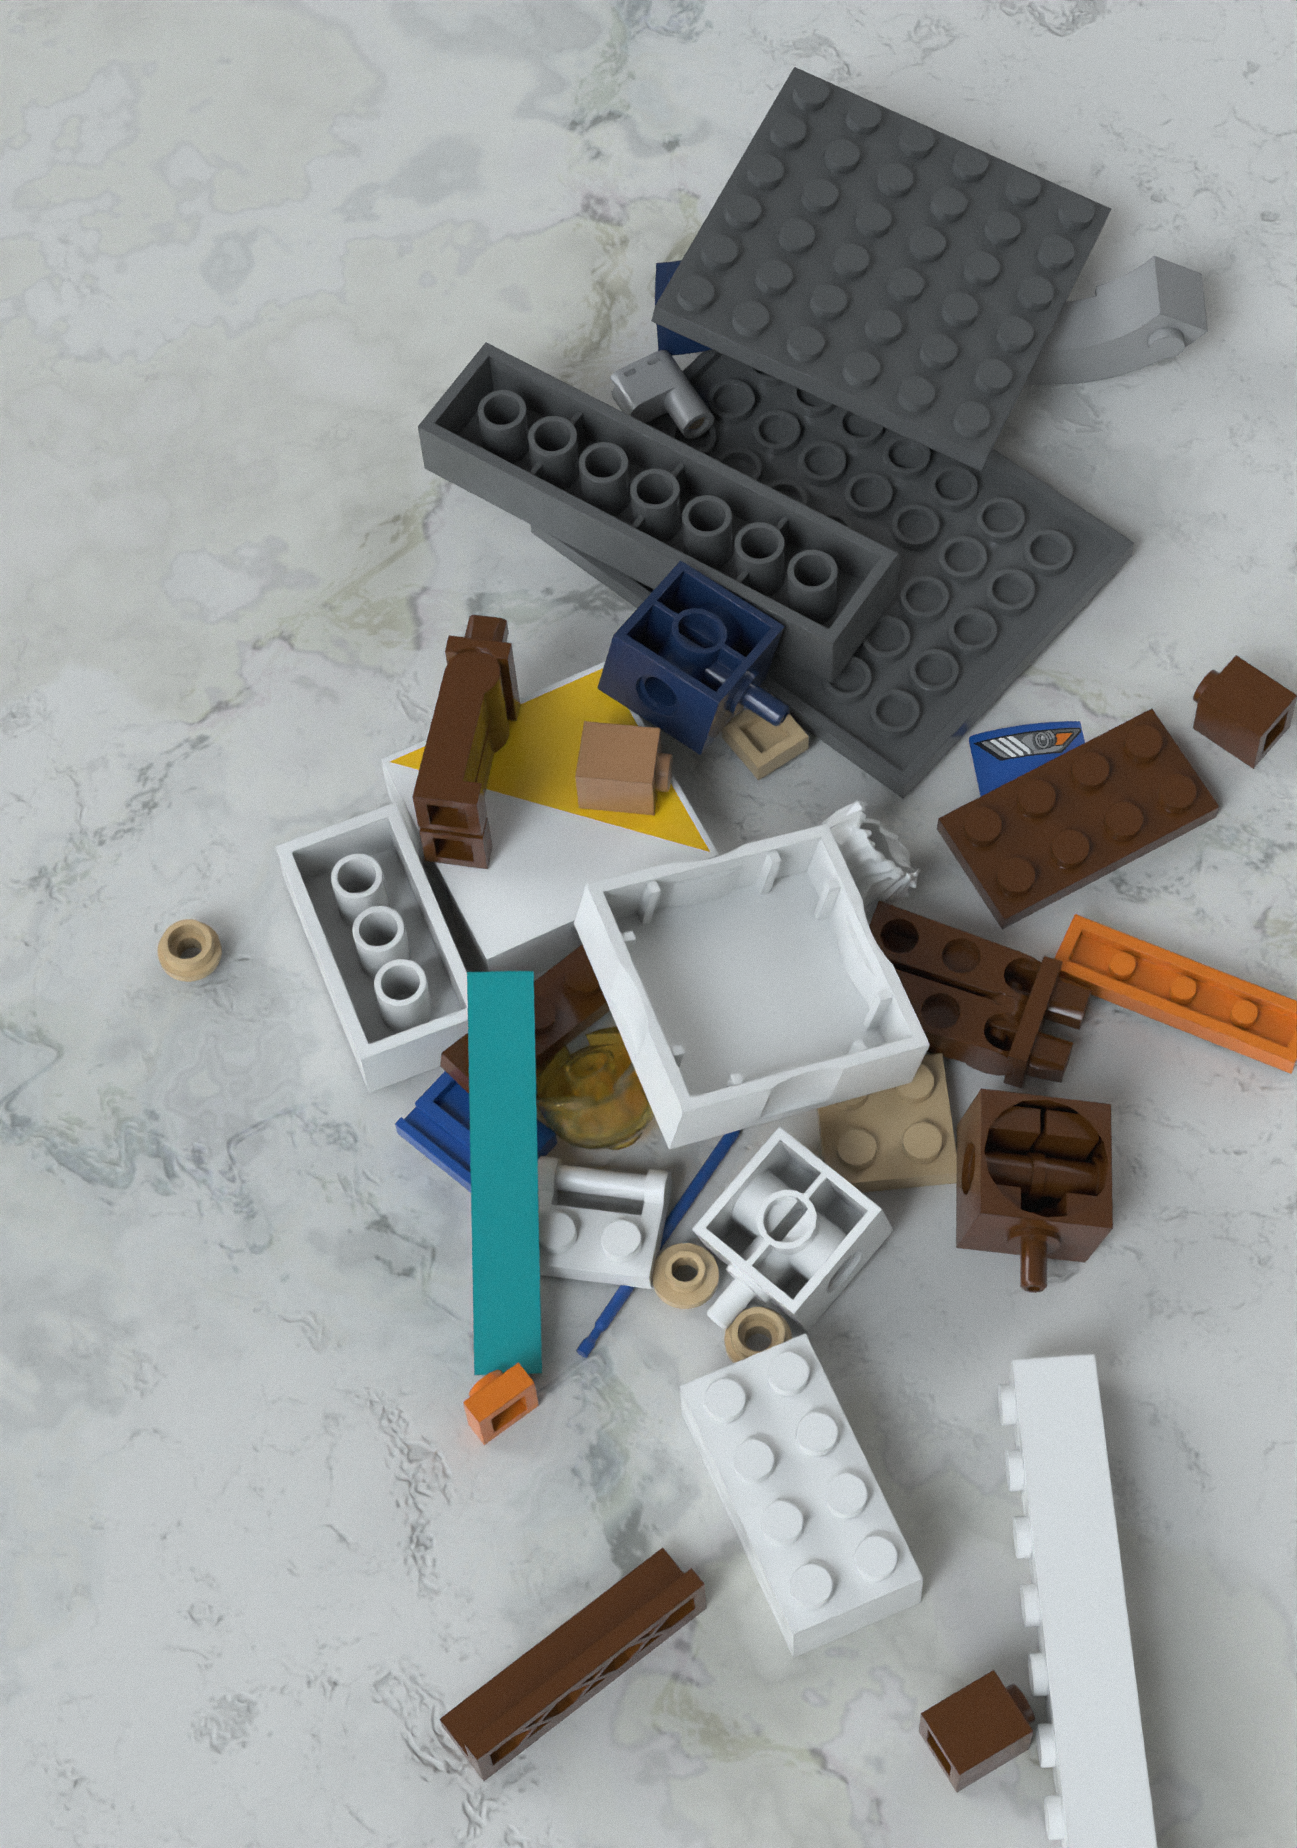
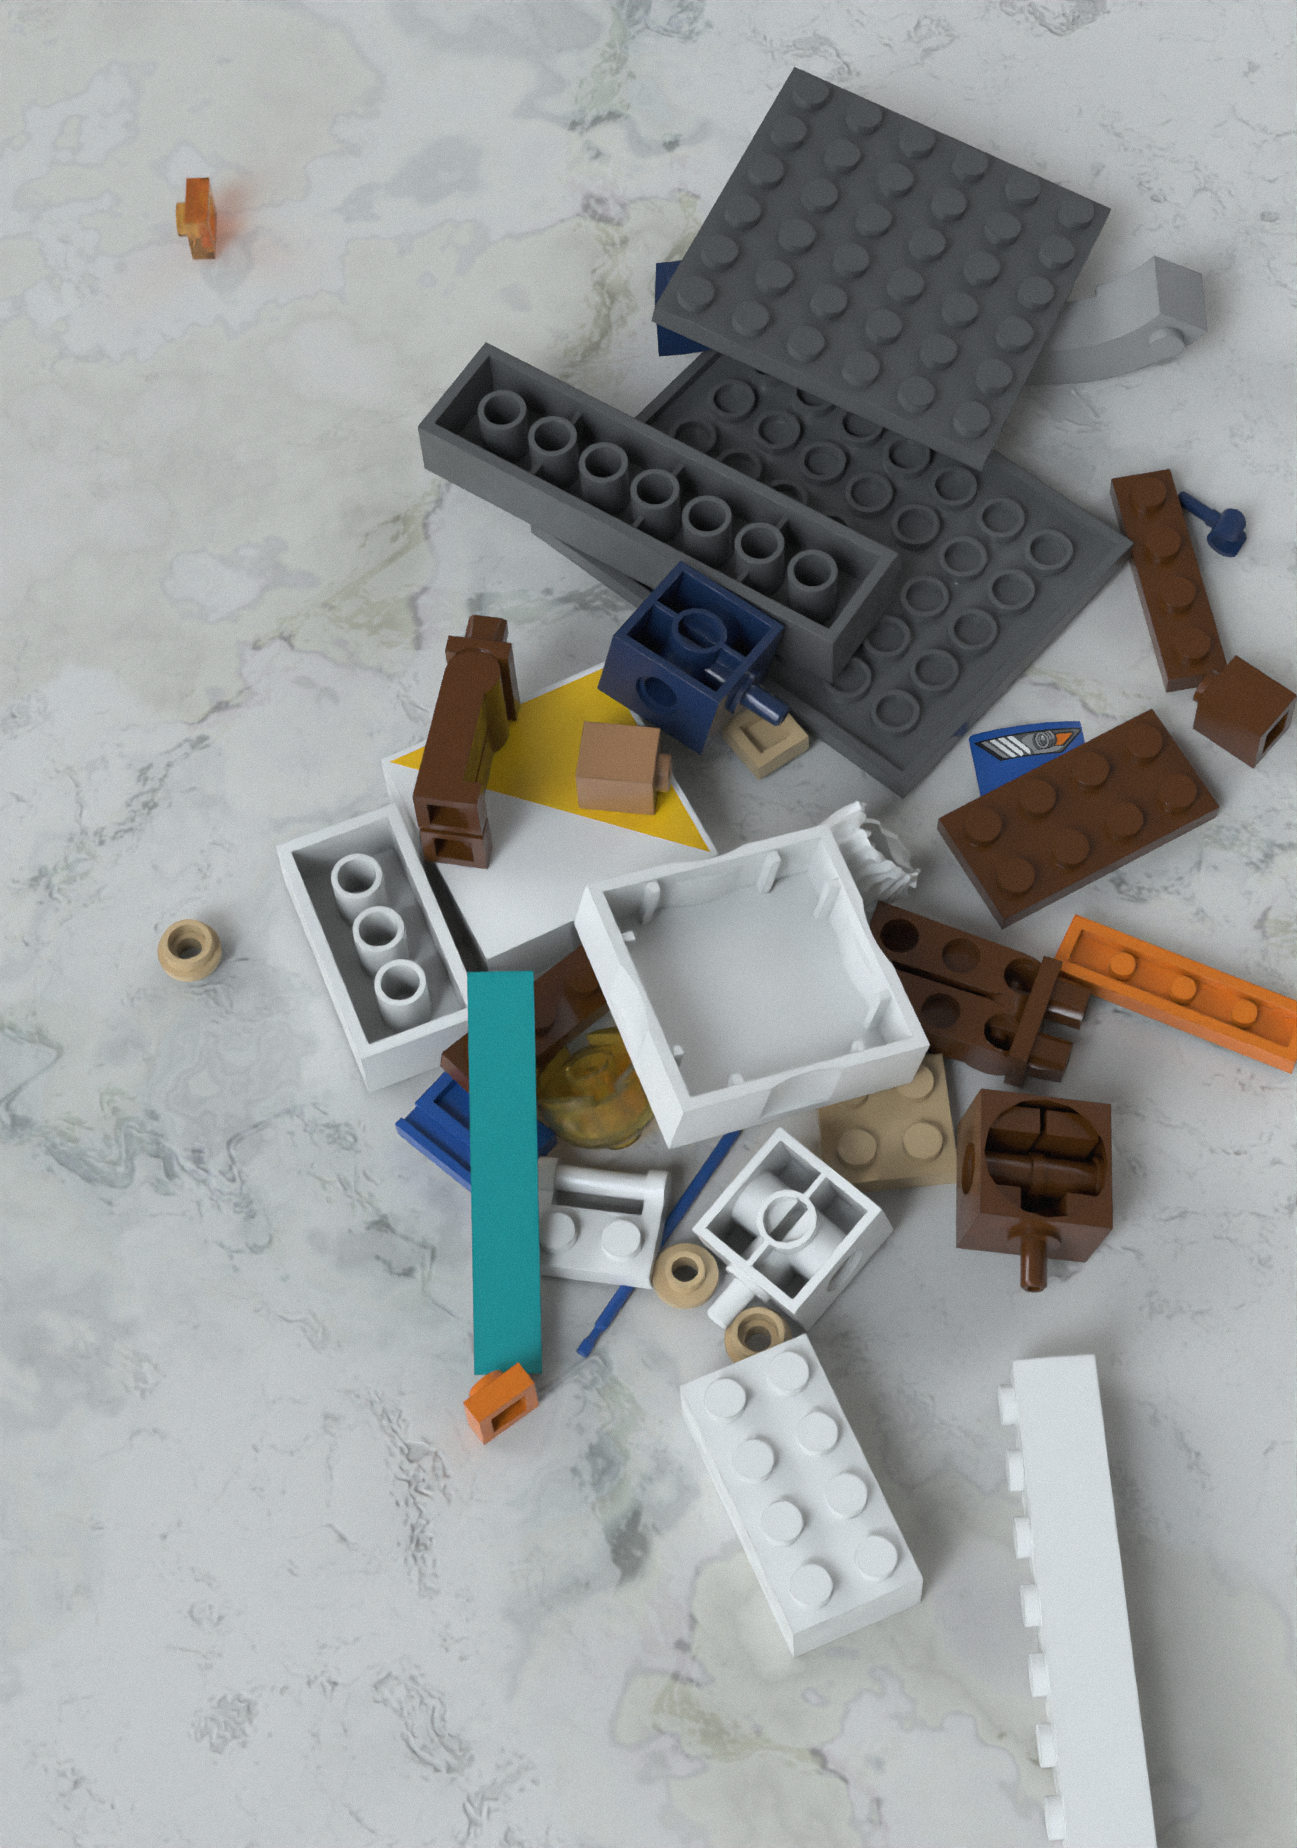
reddish brown fence [440,1548,707,1781] -> none
light grey piece [610,350,714,439] -> none
reddish brown brick [919,1670,1035,1792] -> none
none -> clear orange plate [176,177,217,260]
none -> reddish brown plate [1110,469,1227,693]
none -> dark blue hand [1178,491,1247,557]

